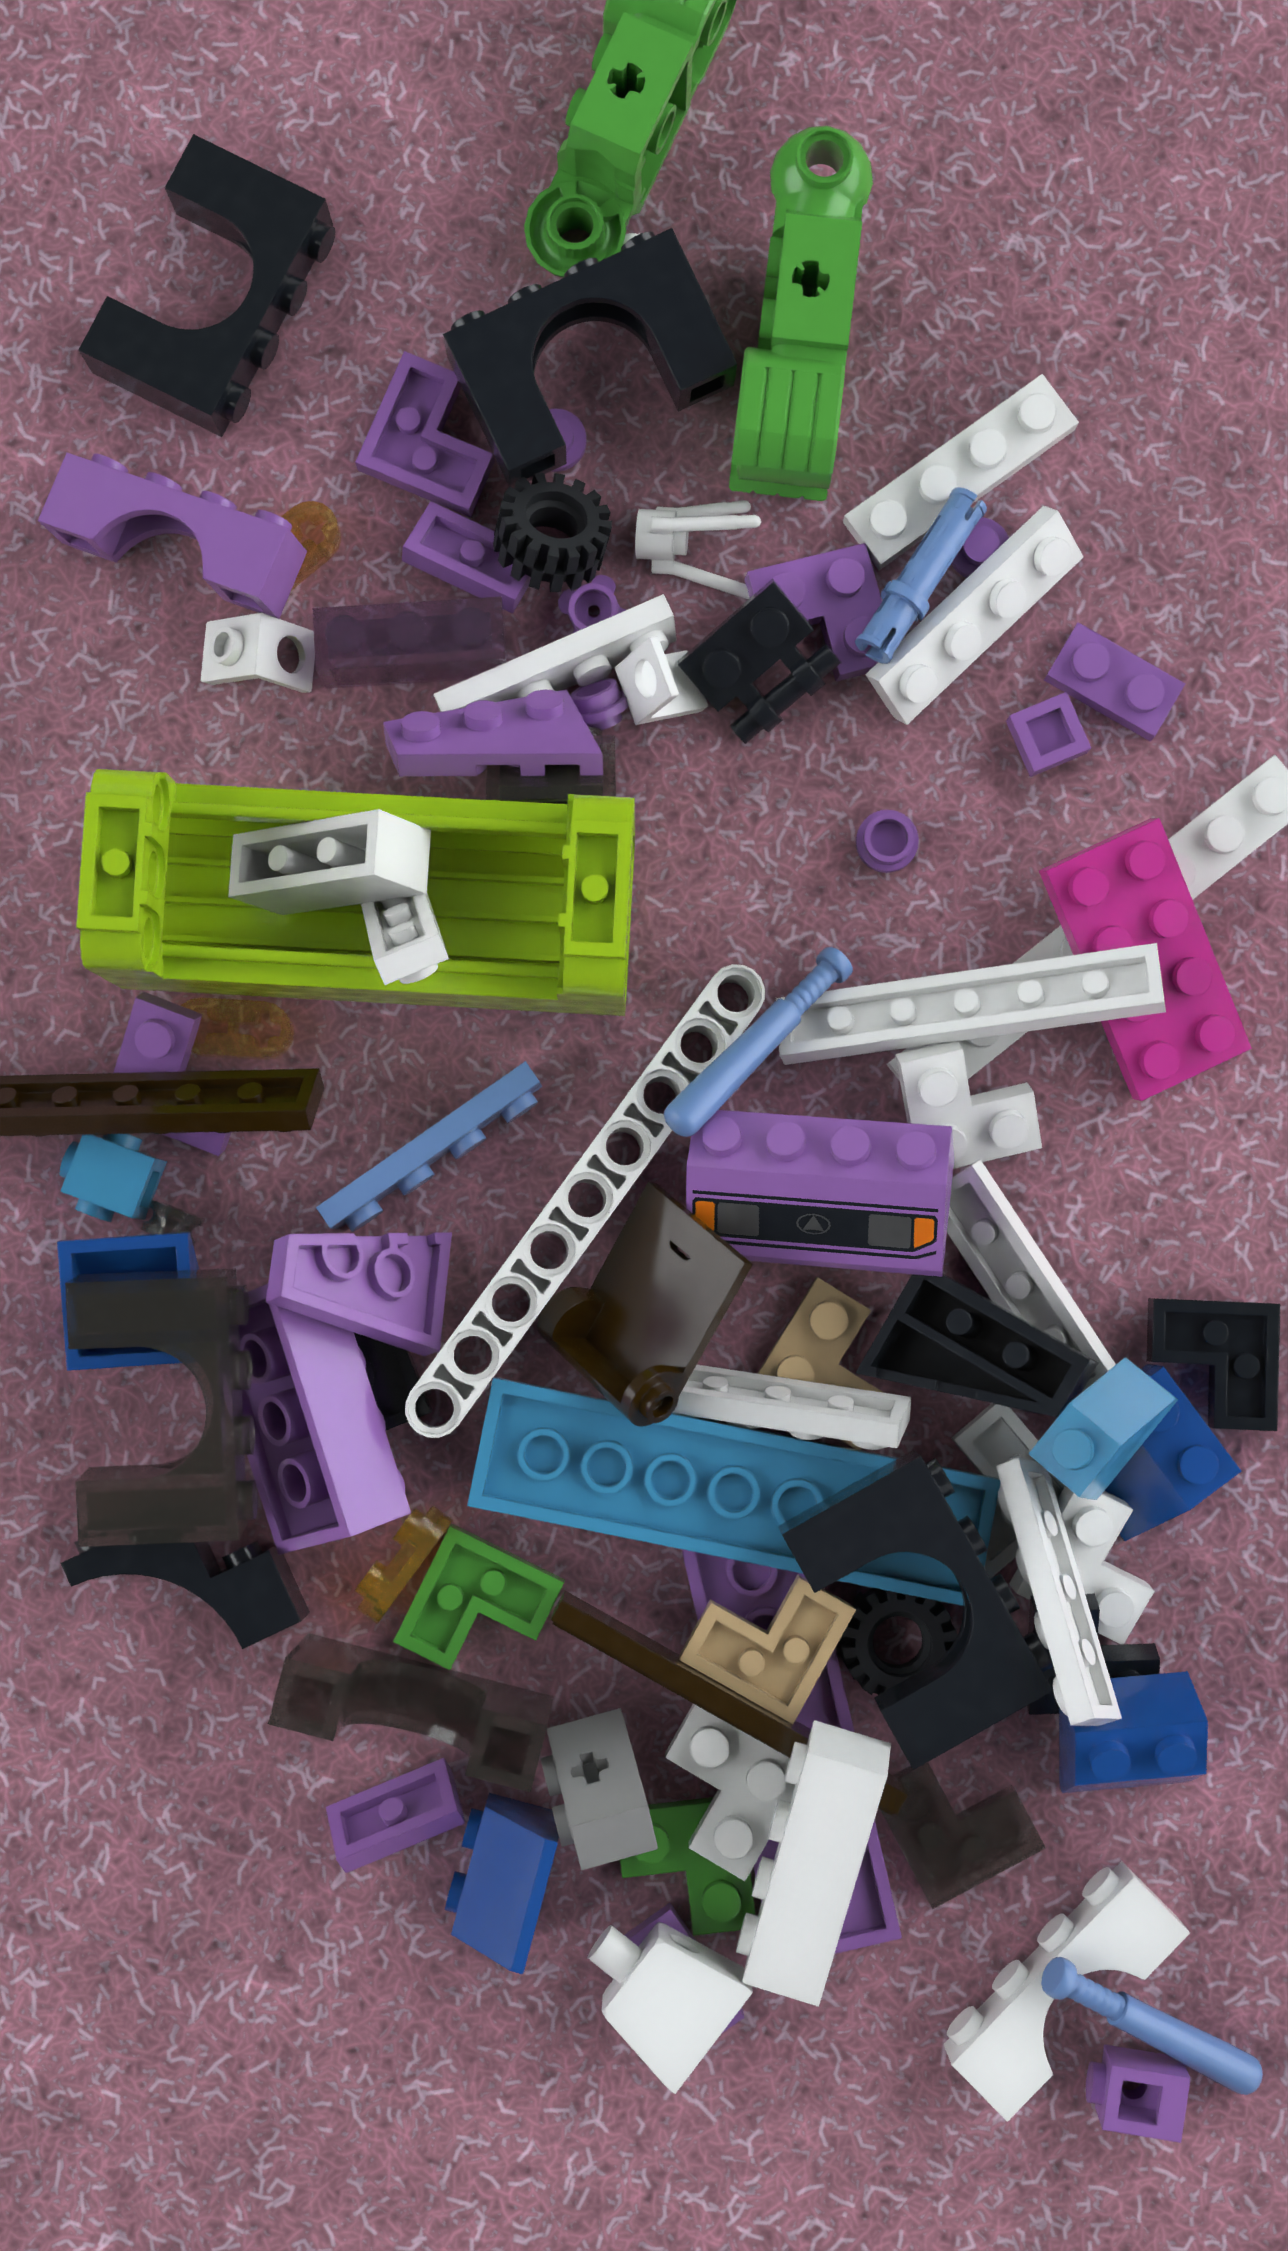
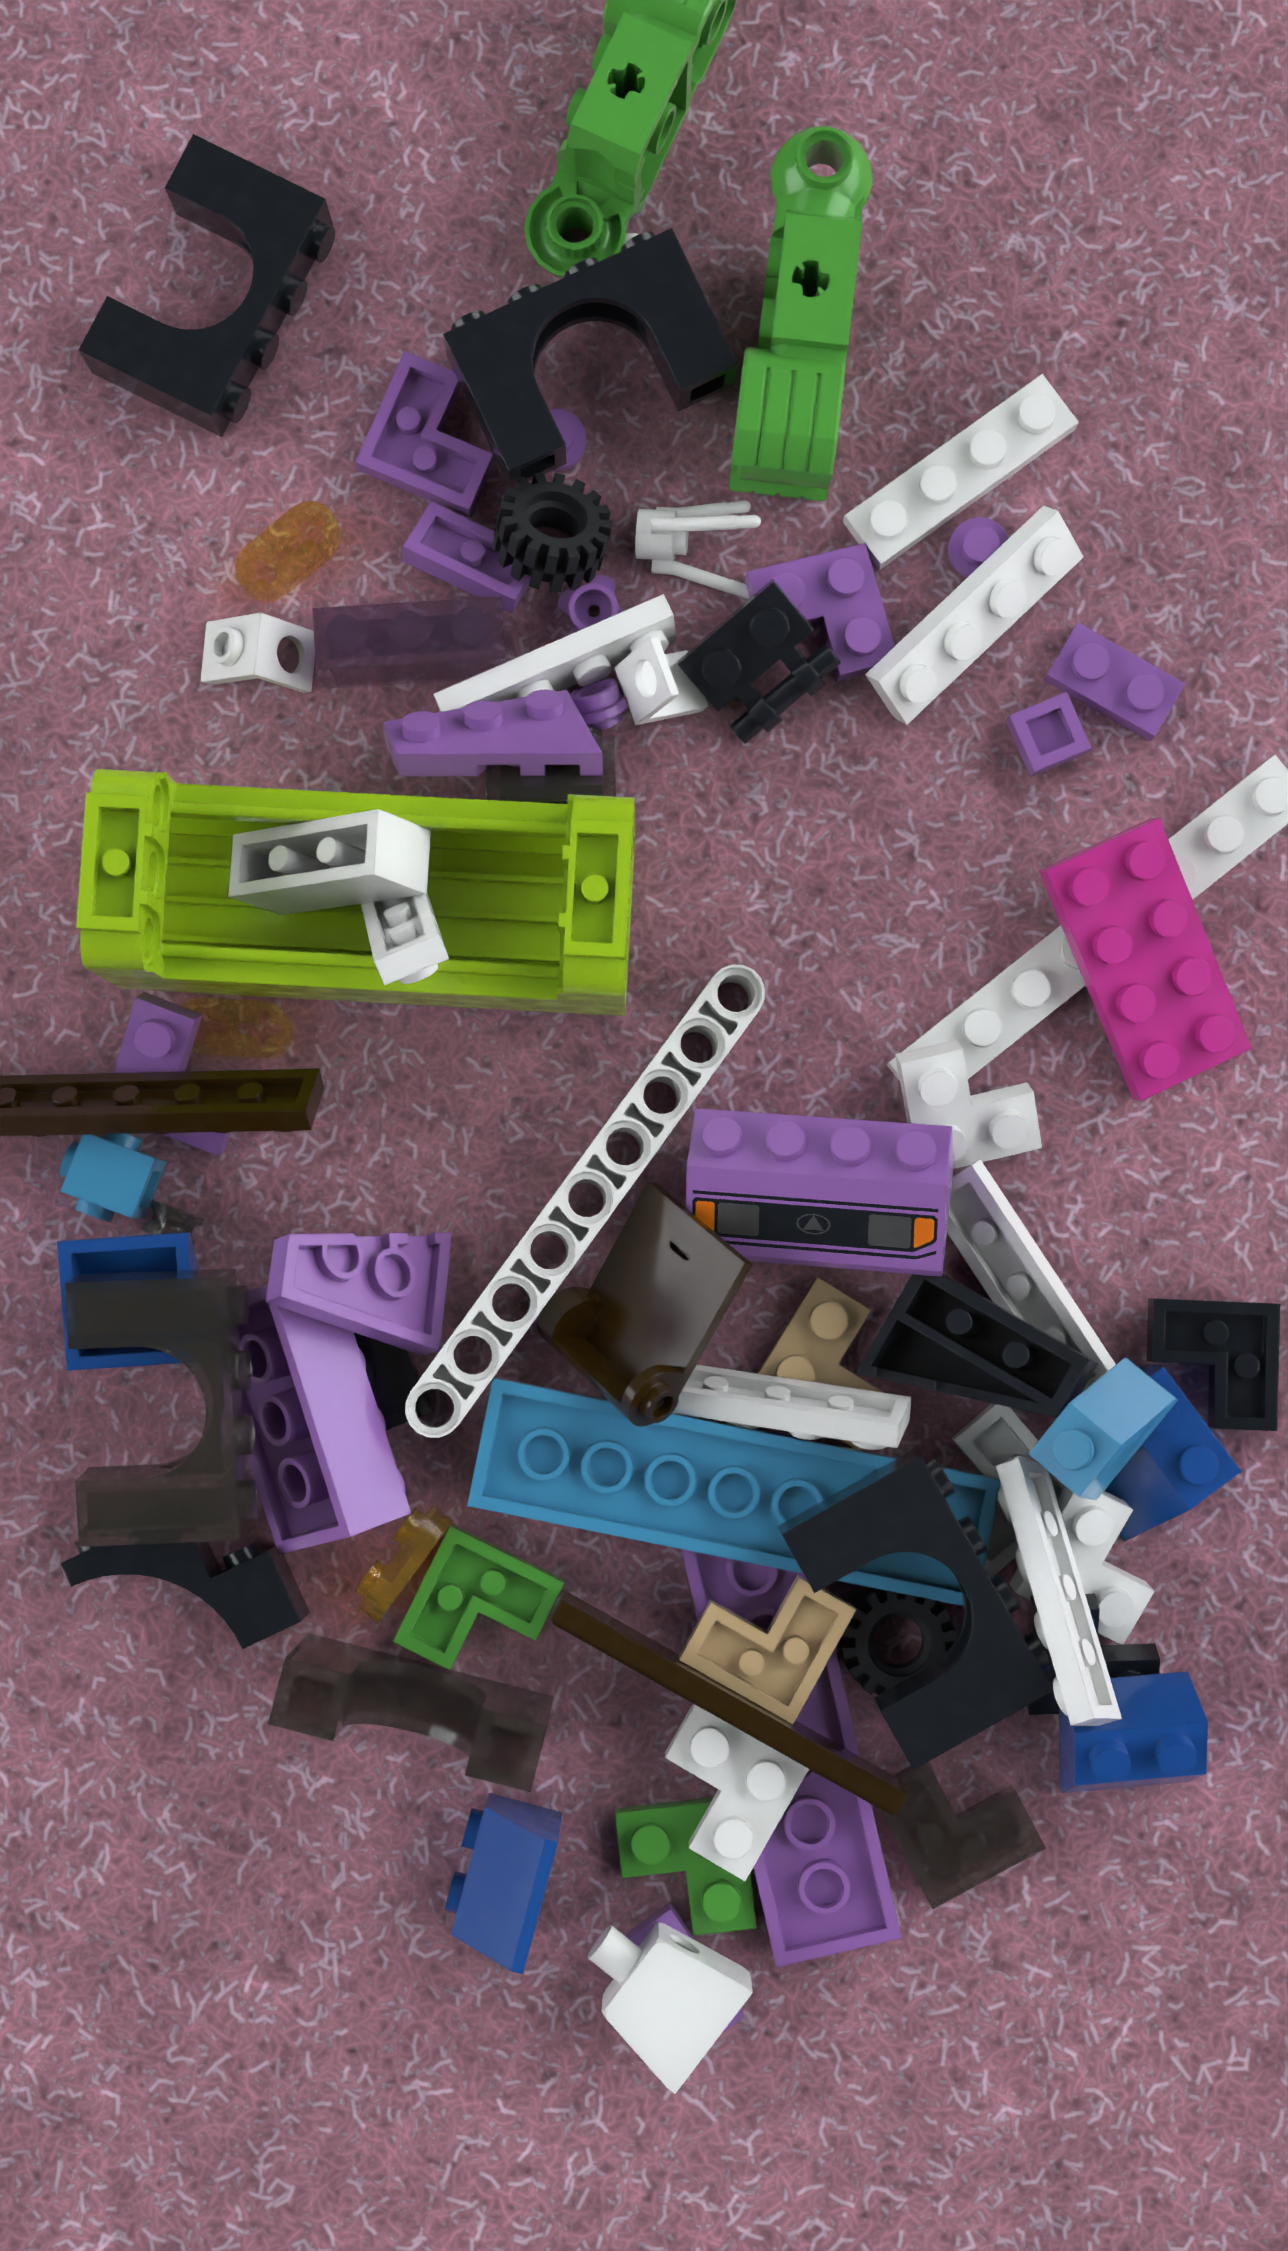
medium lavender arch [38,453,307,619] -> none
medium blue plate [316,1061,543,1232] -> none
medium lavender plate [326,1758,465,1873] -> none
light grey brick [540,1708,658,1871] -> none
medium blue piece [664,947,853,1137] -> none
white brick [736,1720,891,2007] -> none
white plate [776,943,1166,1065] -> none
medium blue pin [855,487,987,664] -> none
medium lavender plate [856,810,919,873] -> none
white arch [943,1861,1190,2122] -> none
medium blue piece [1041,1957,1263,2095] -> none
medium lavender brick [1086,2044,1191,2143] -> none

